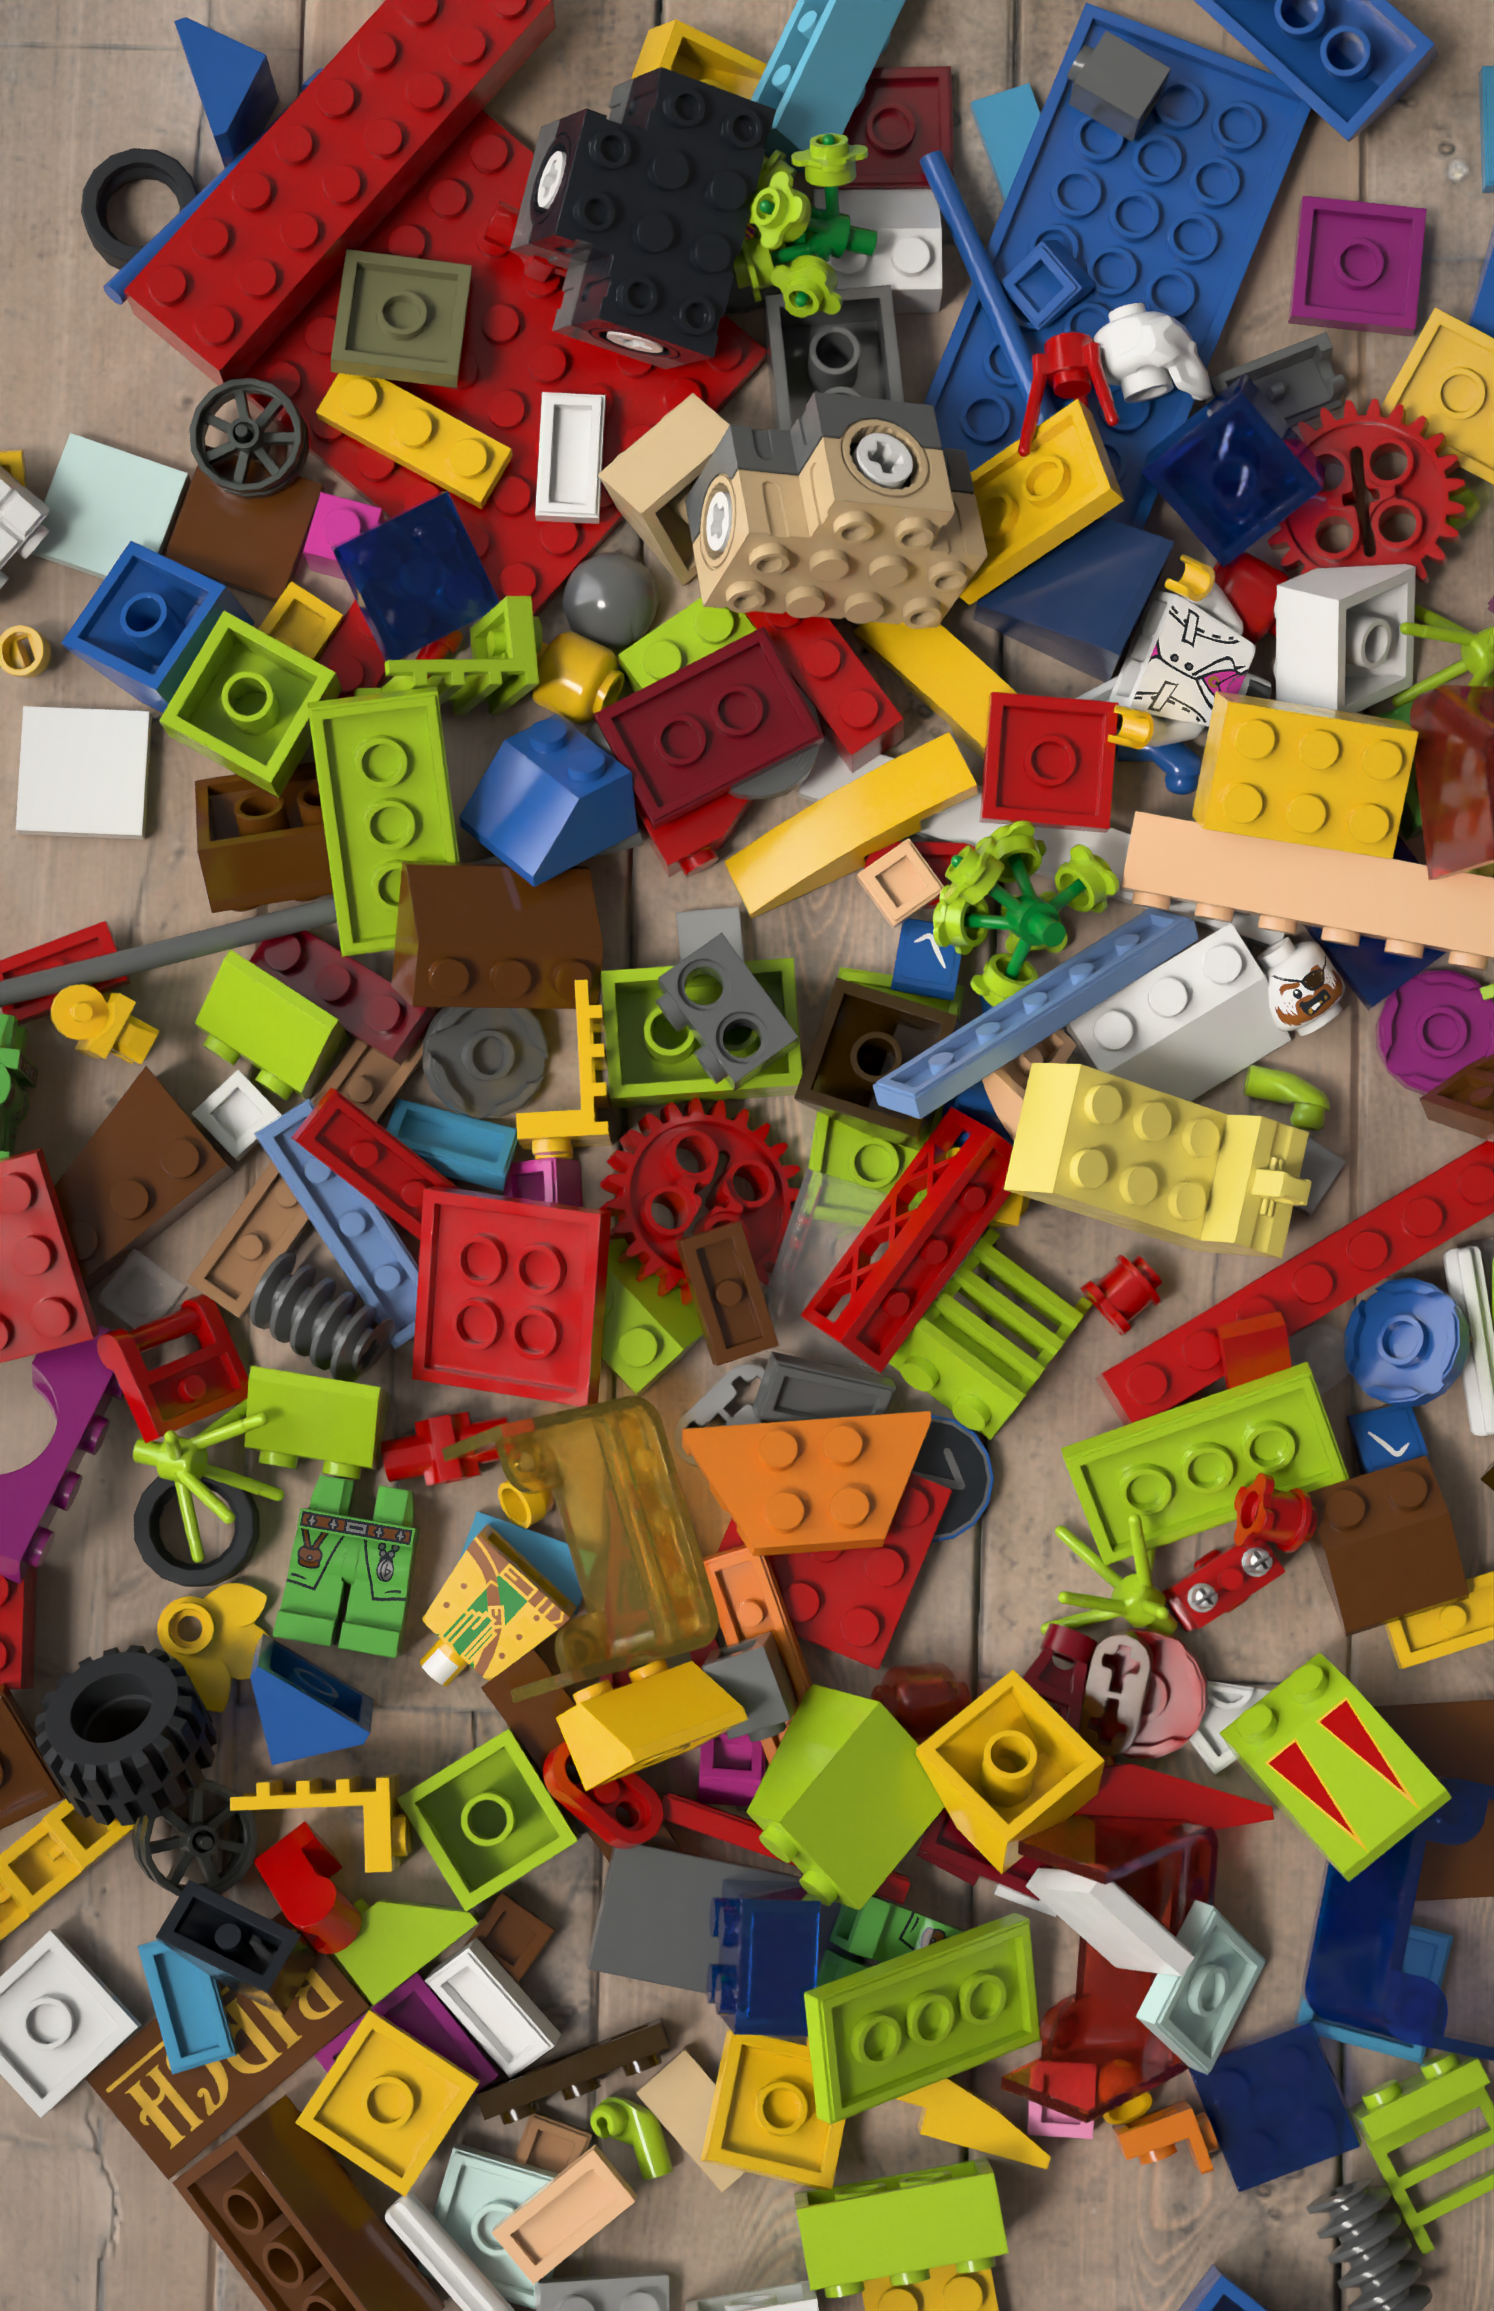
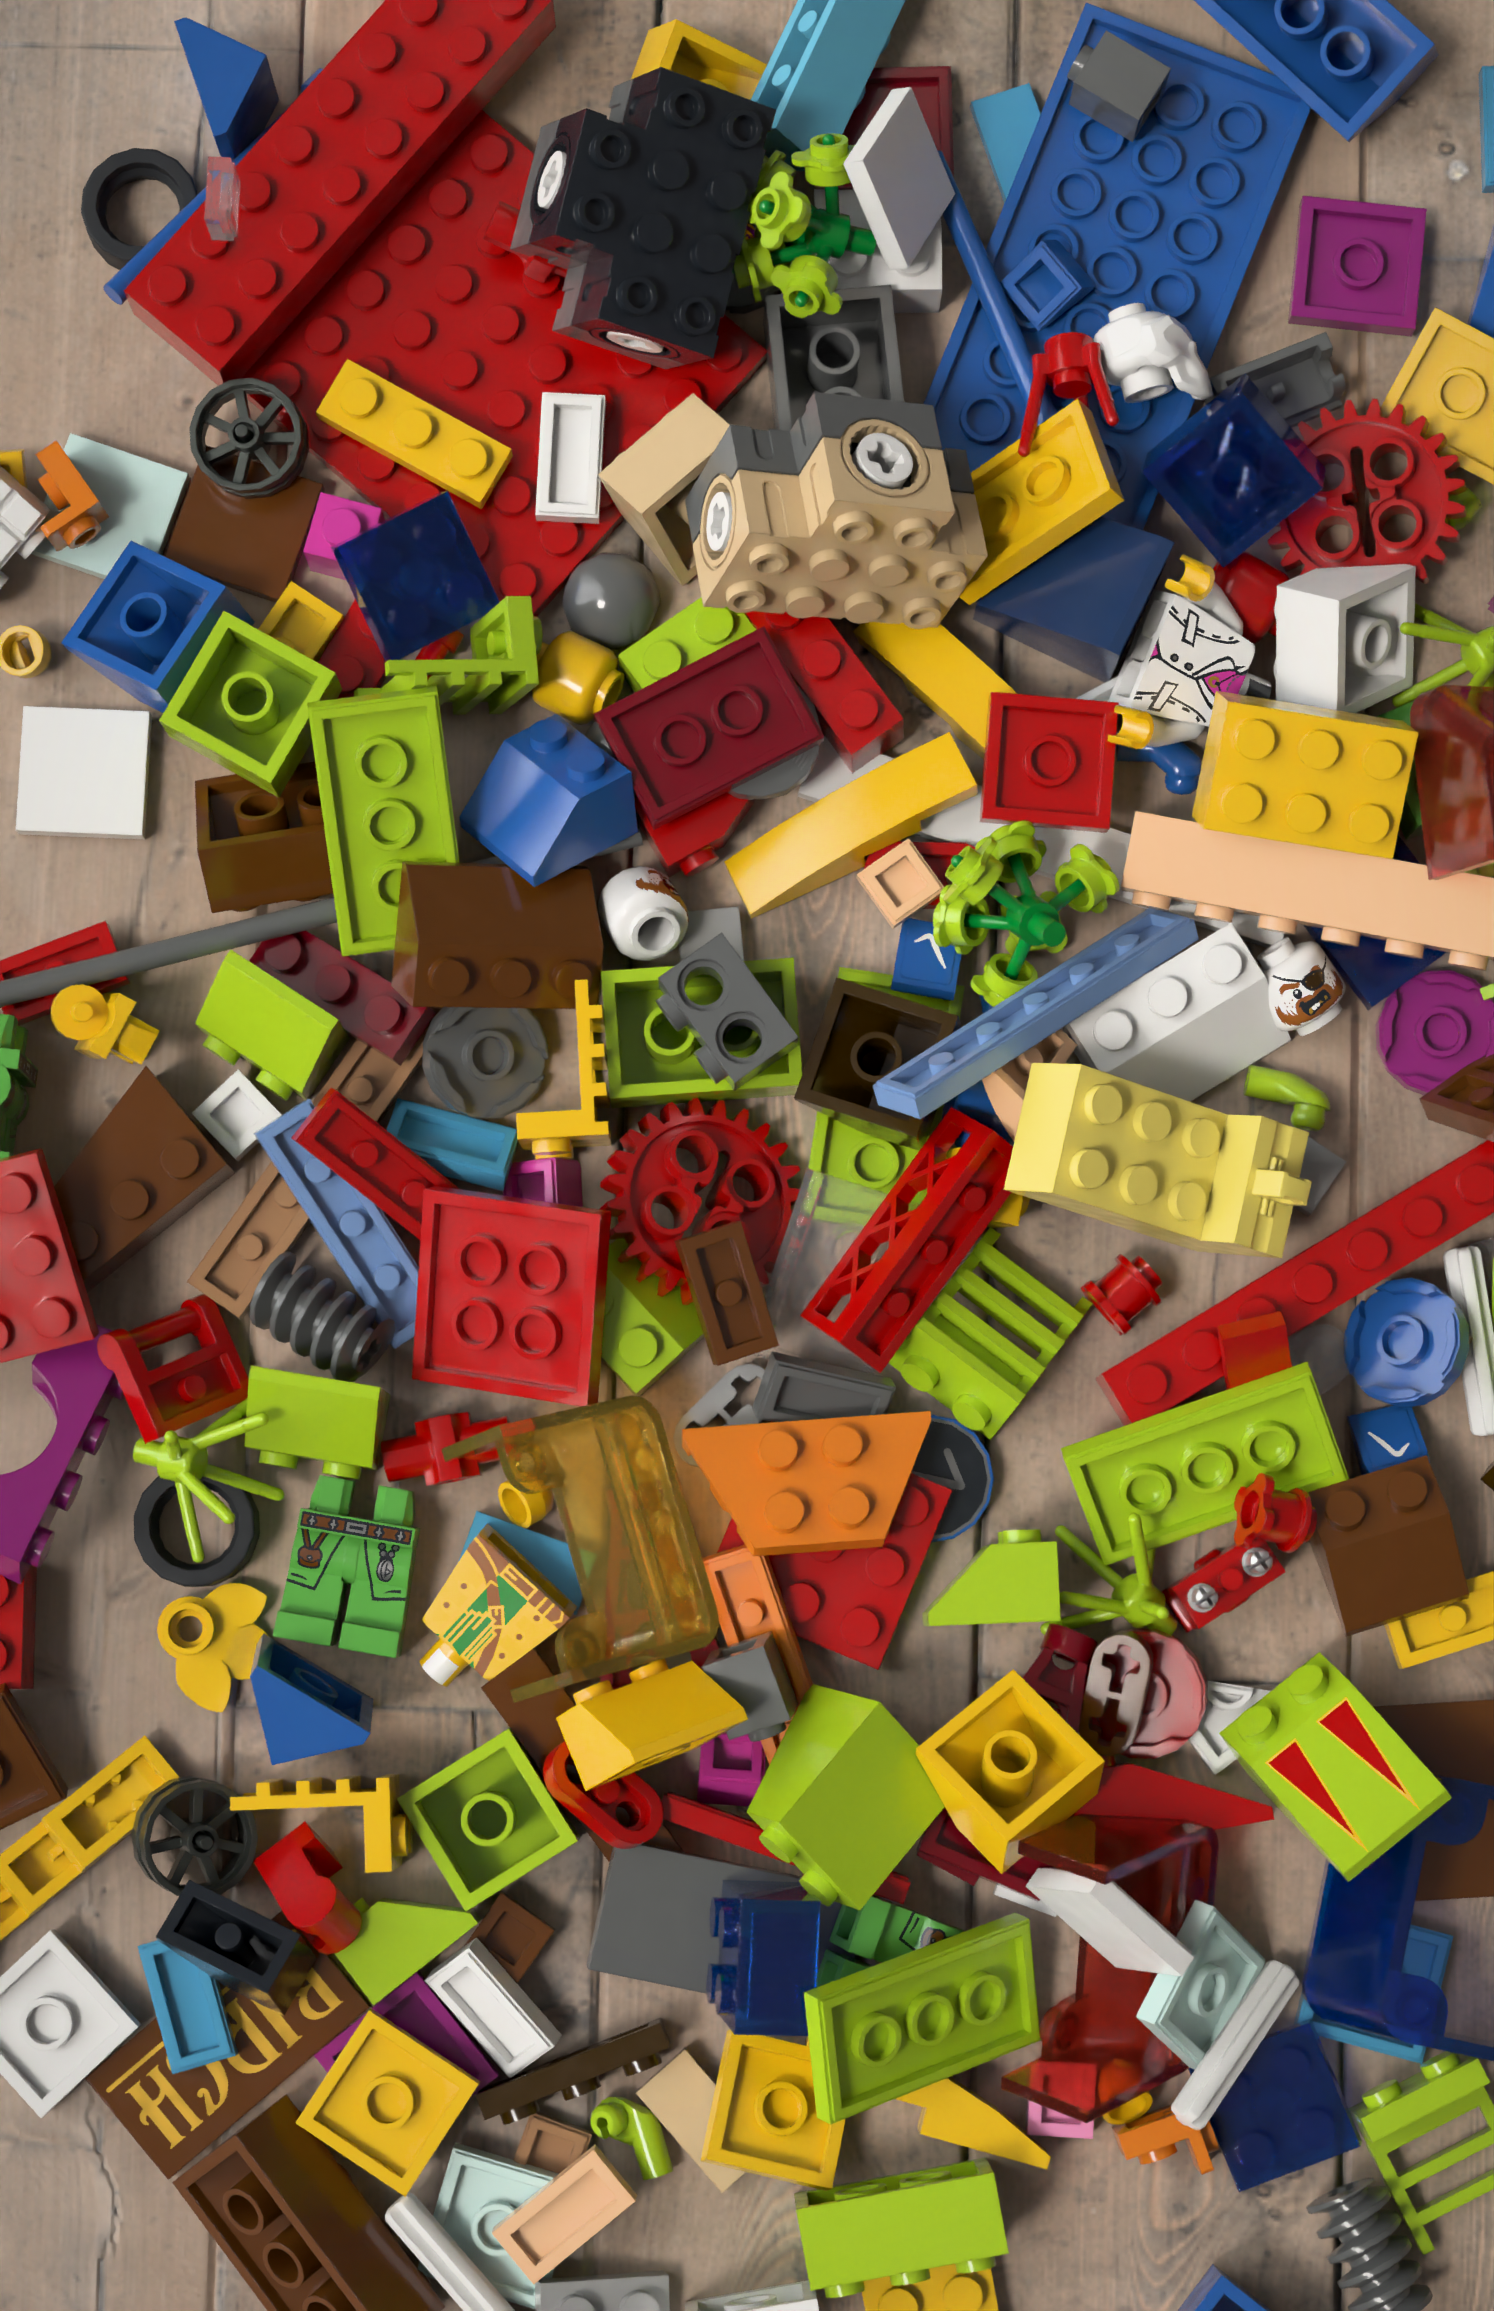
black tyre [35,1645,217,1826] -> none
clear plate [96,1248,189,1328] -> none
olive plate [331,249,472,388] -> none
clear red head [871,1661,971,1746] -> none
none -> orange bracket [35,440,109,551]
none -> clear tile [204,156,241,241]
none -> white head [597,866,689,961]
none -> white tile [843,87,955,270]
none -> lime slope [922,1529,1061,1626]
none -> white axle [1171,1960,1299,2130]

